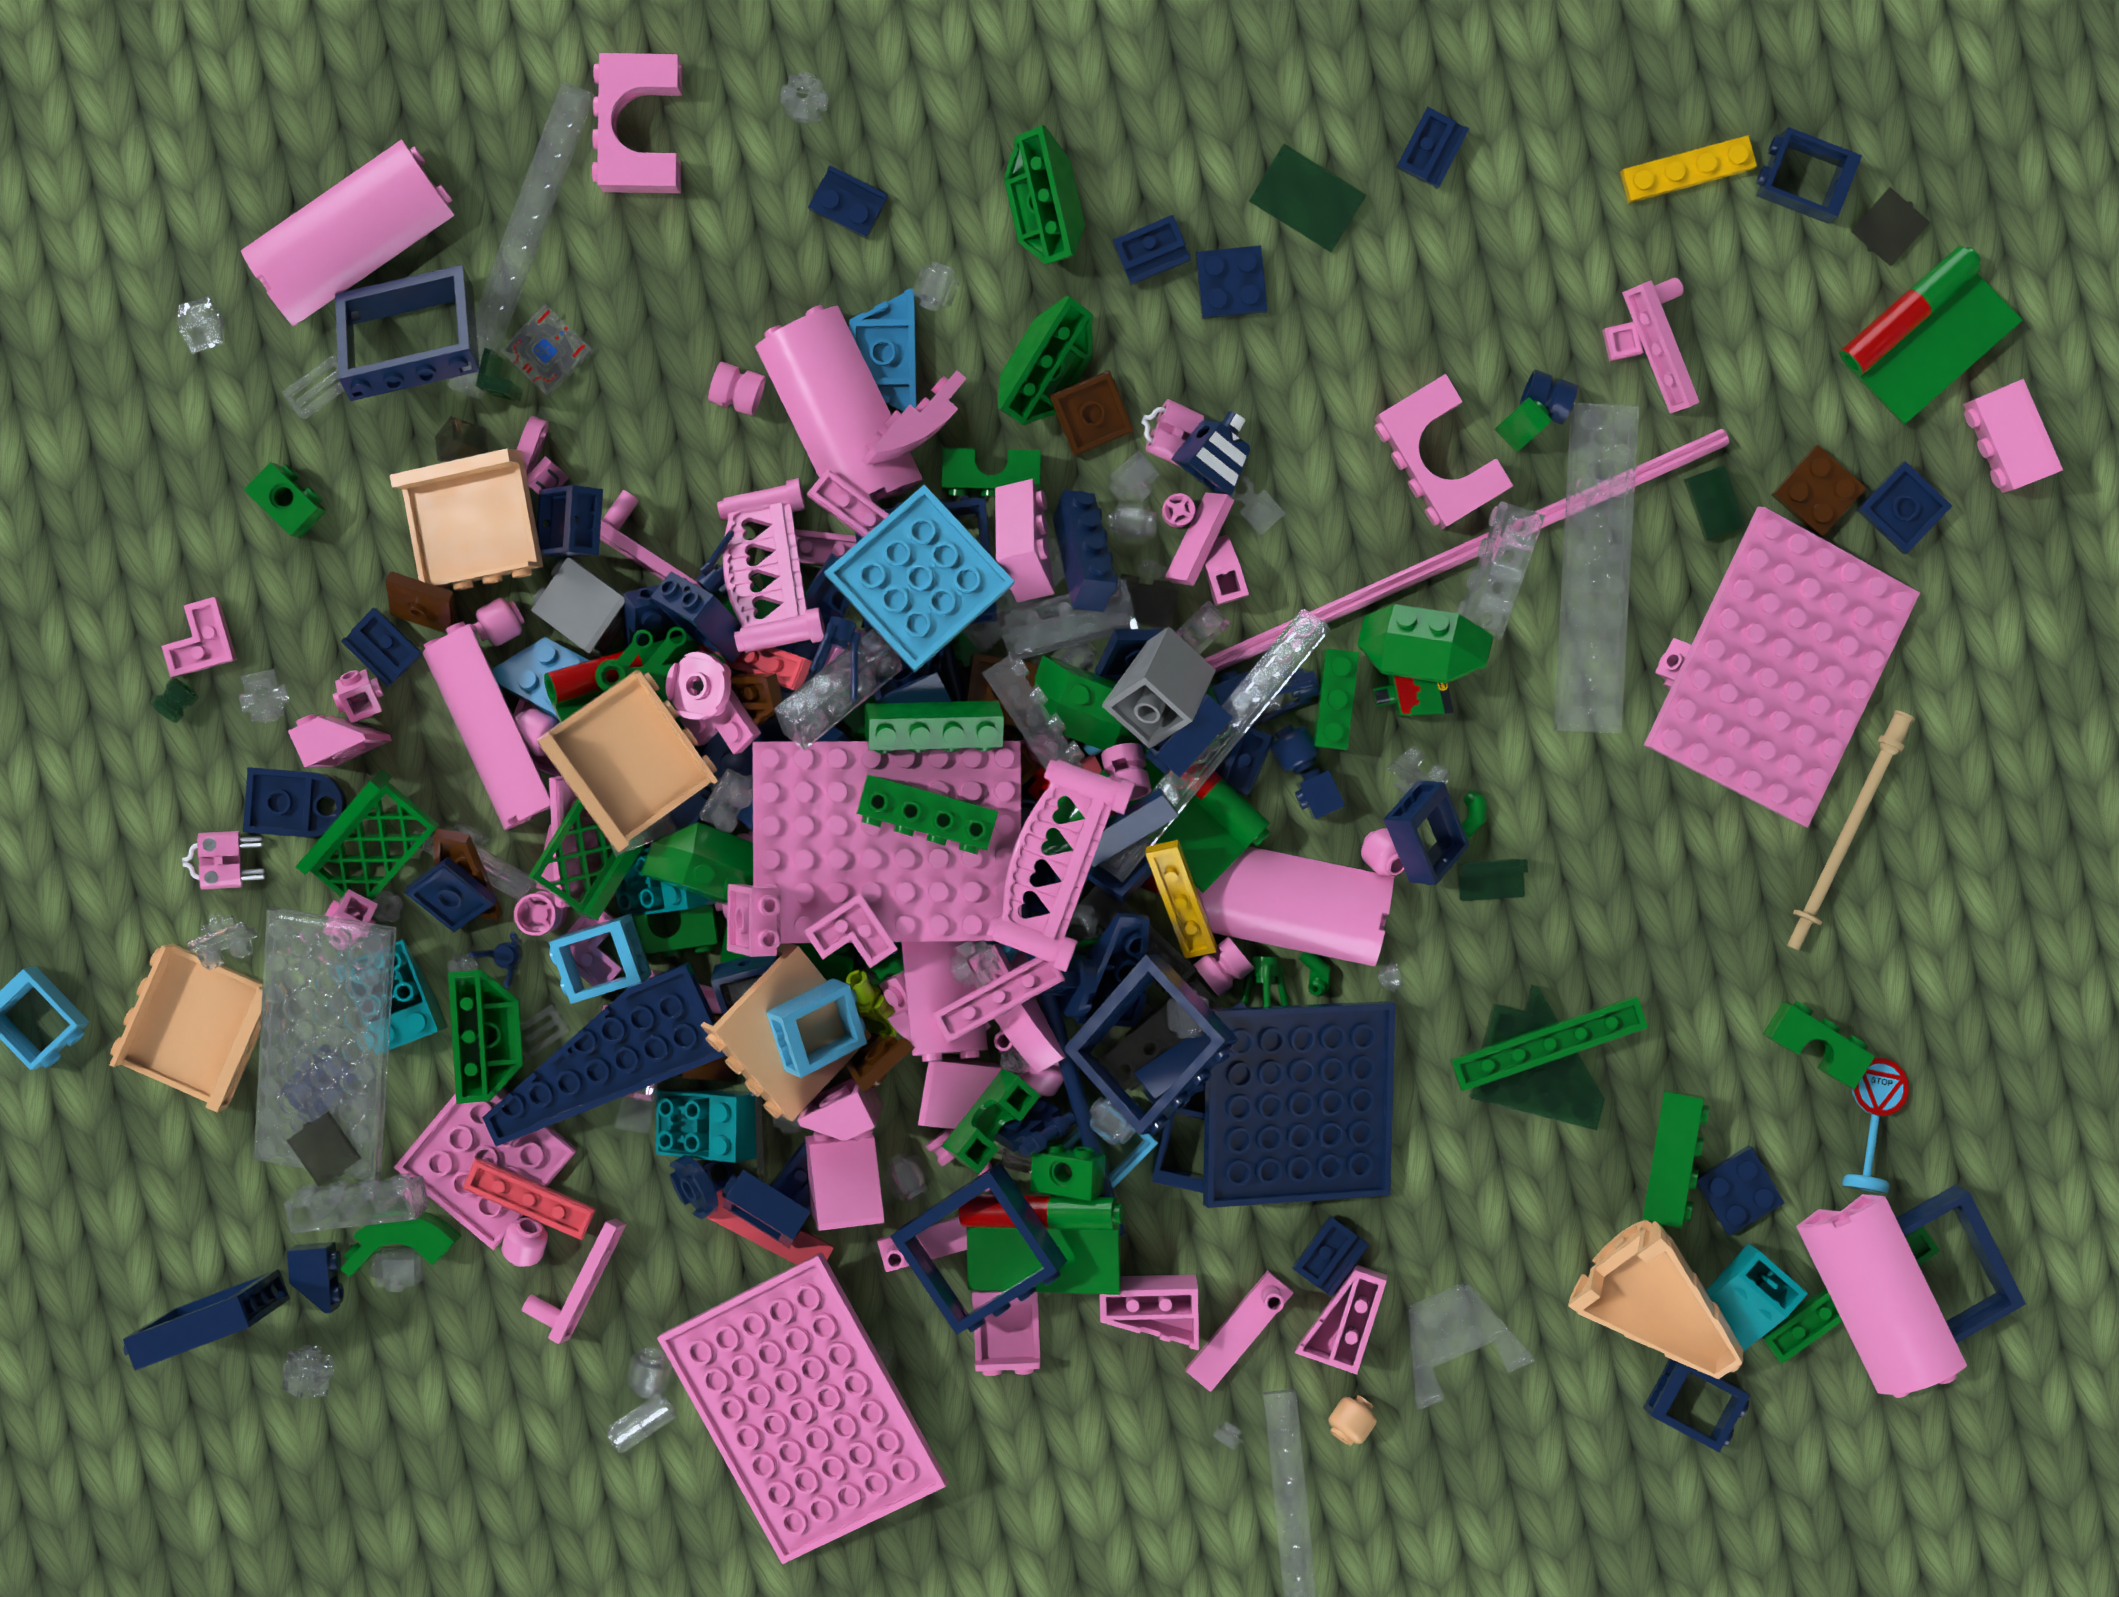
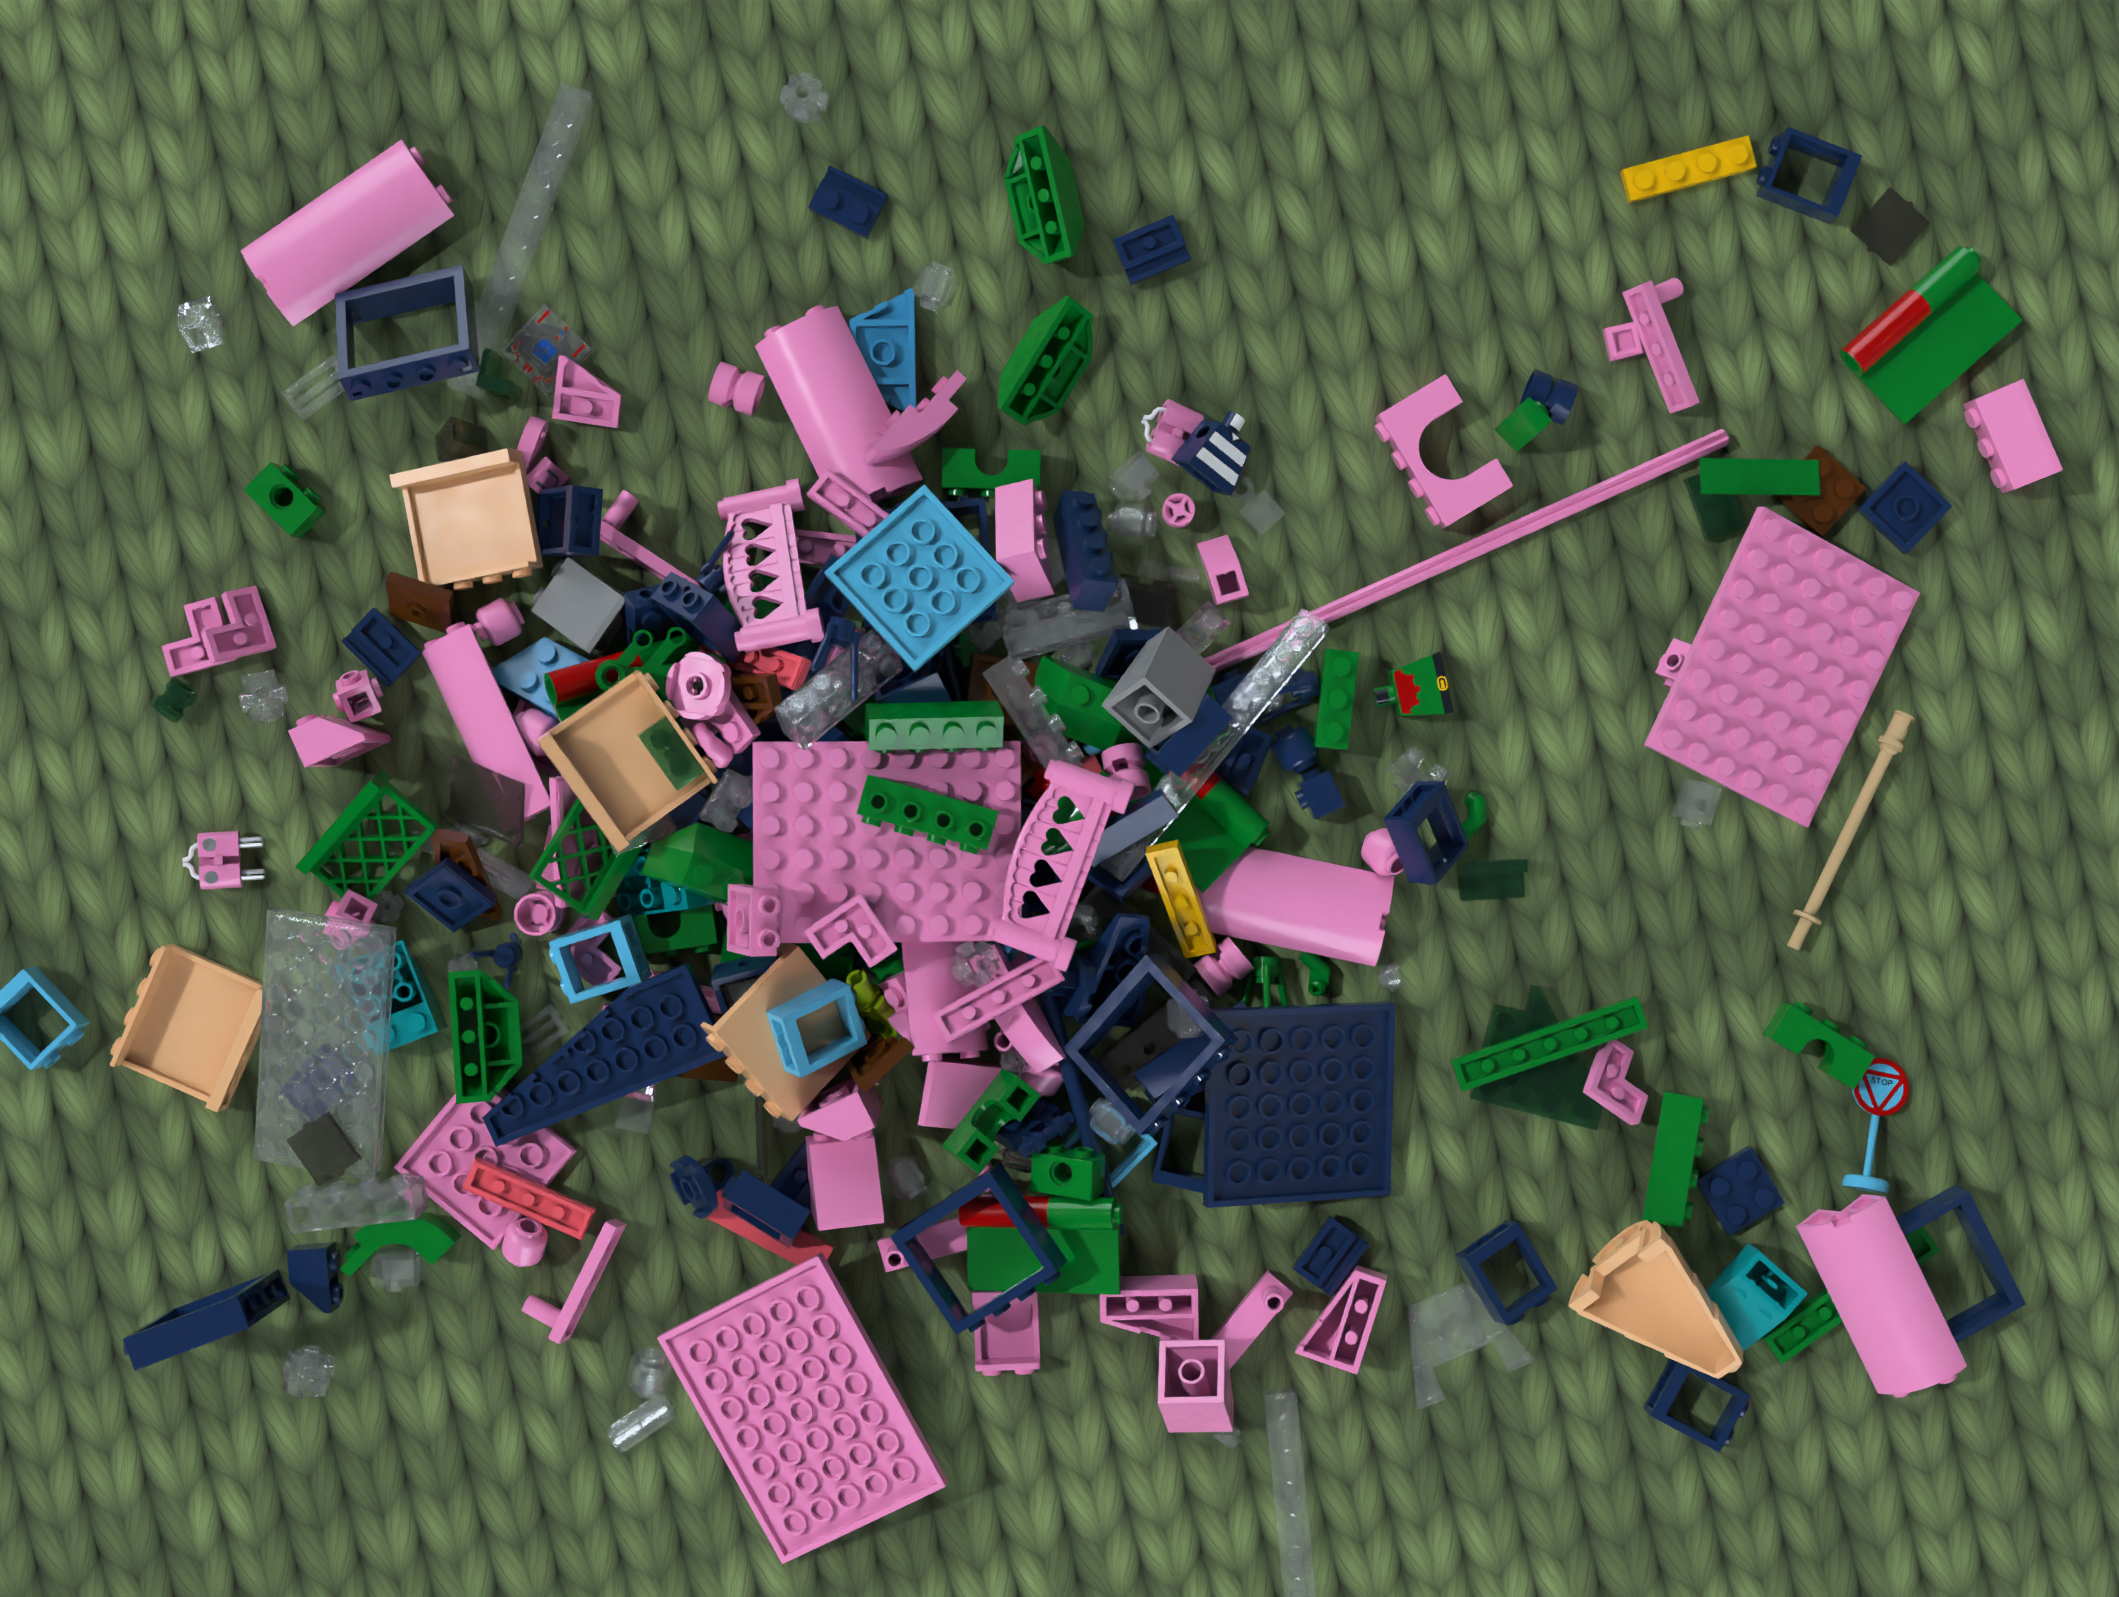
clear hips [187,912,257,970] -> none
dark blue tile [243,767,346,837] -> none
bright pink arch [592,53,683,194] -> none
teal slope [656,1089,759,1163] -> none
bright pink wheel [925,1128,954,1167] -> none
reddish brown plate [1048,370,1134,456] -> none
bright pink tile [1165,492,1234,586] -> none
dark blue plate [1196,245,1268,319] -> none
clear green piece [1249,144,1367,252] -> none
light nougat head [1328,1395,1377,1447] -> none
green wedge [1357,604,1493,684] -> none
dark blue plate [1396,106,1469,189] -> none
clear brick [1457,501,1545,641] -> none
clear plate [1554,403,1639,733] -> none
none -> bright pink plate [201,585,277,664]
none -> clear smoke piece [445,755,525,848]
none -> bright pink wing [552,355,623,428]
none -> clear green plate [637,716,705,791]
none -> bright pink arm [691,722,733,768]
none -> bright pink slope [1158,1339,1234,1433]
none -> dark blue window [1454,1220,1558,1325]
none -> bright pink plate [1582,1039,1648,1125]
none -> clear brick [1672,779,1722,830]
none -> green sticker [1700,458,1820,496]

